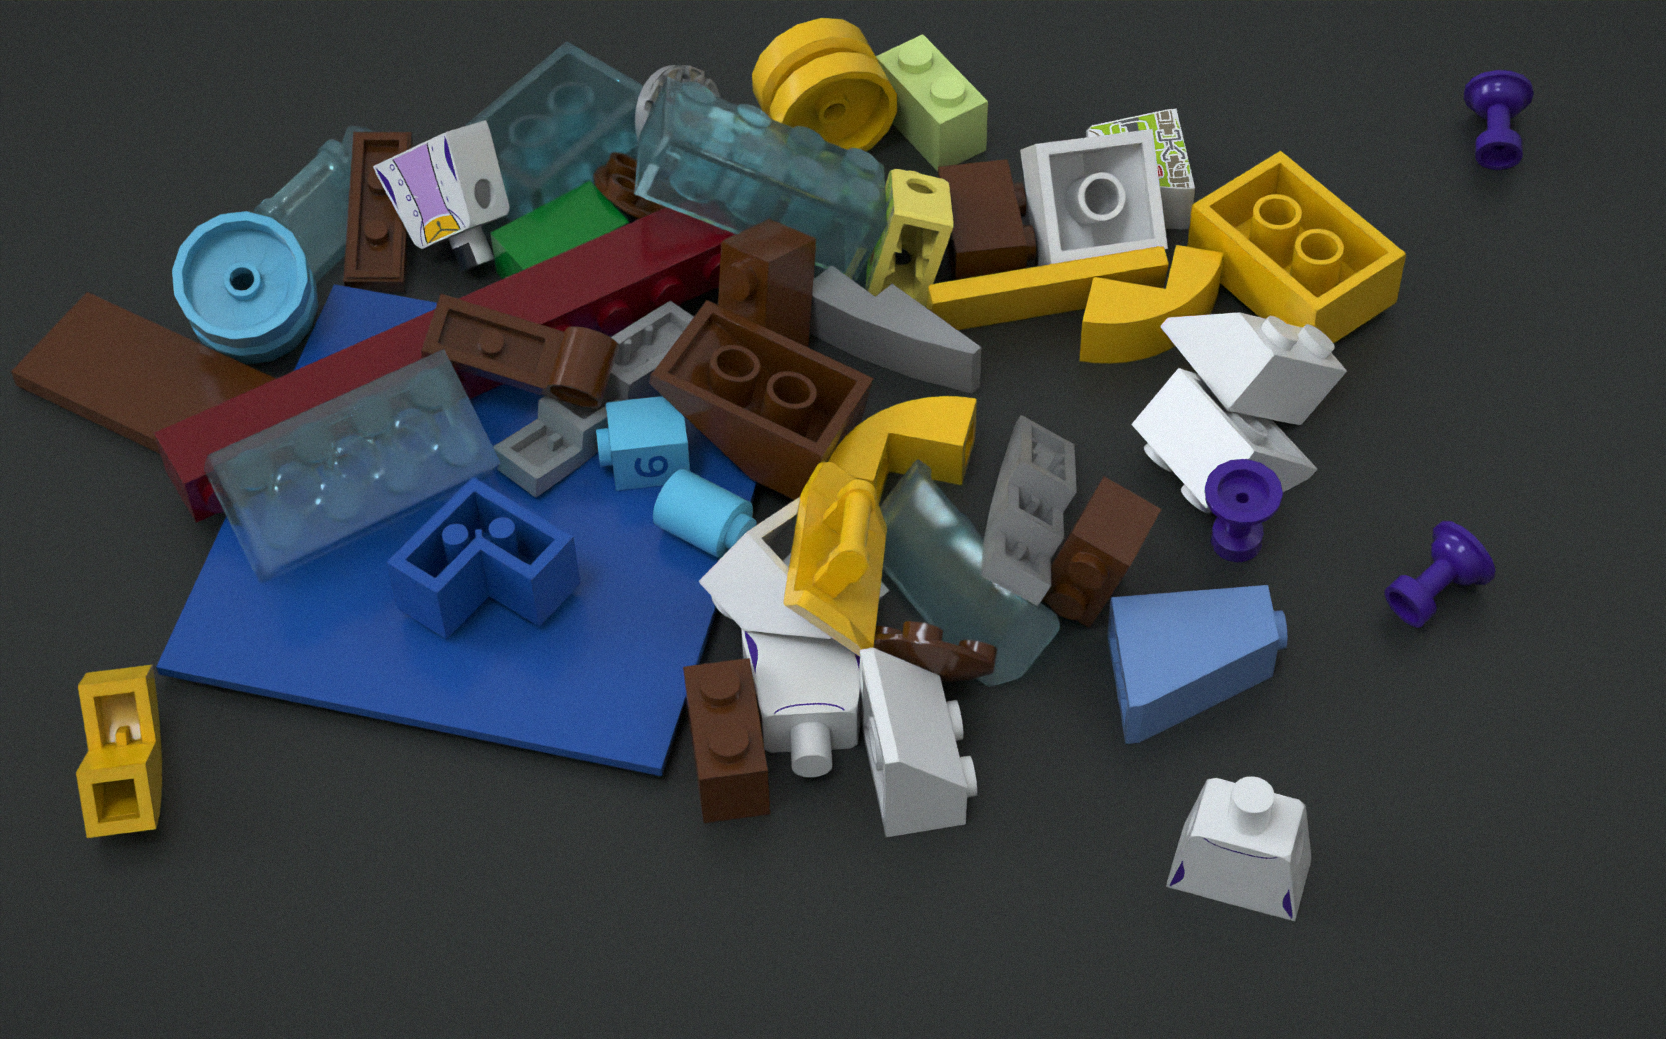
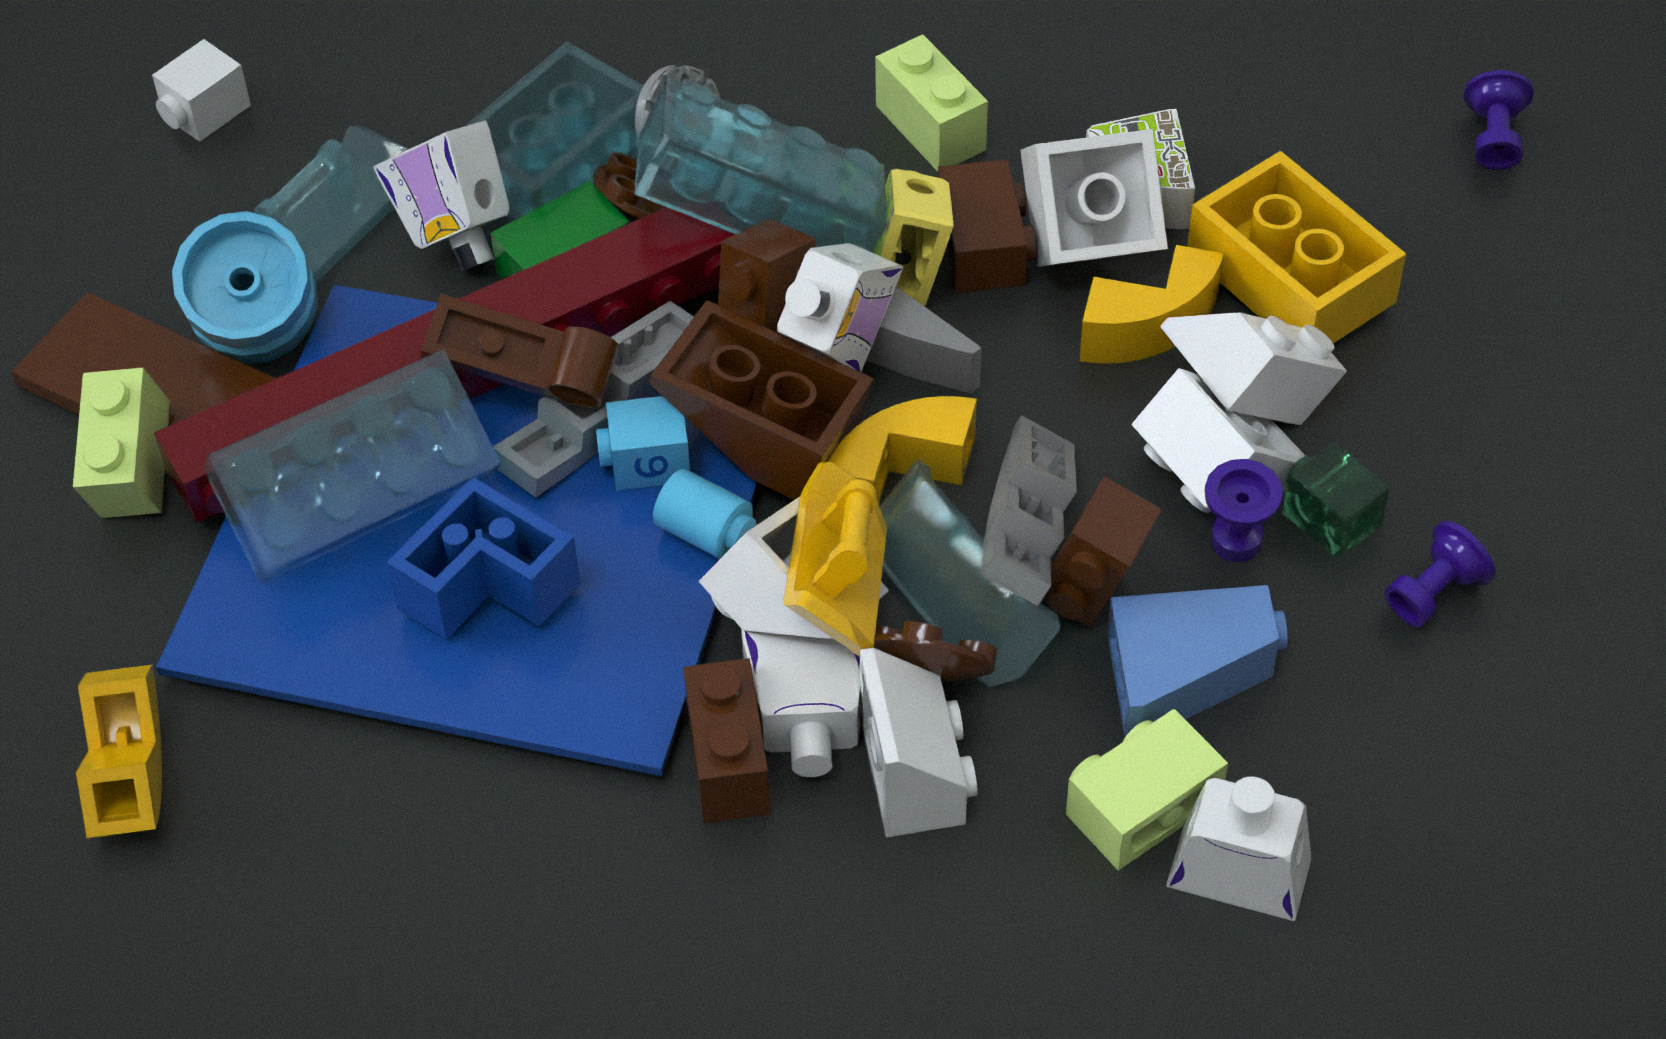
reddish brown tile [343,132,413,292] -> none
yellow wheel [752,18,897,167] -> none
yellow tile [926,246,1169,330] -> none
none -> yellowish green brick [73,368,170,518]
none -> white brick [152,39,251,142]
none -> white torso [777,243,904,372]
none -> yellowish green brick [1066,709,1228,871]
none -> clear green brick [1282,442,1390,559]

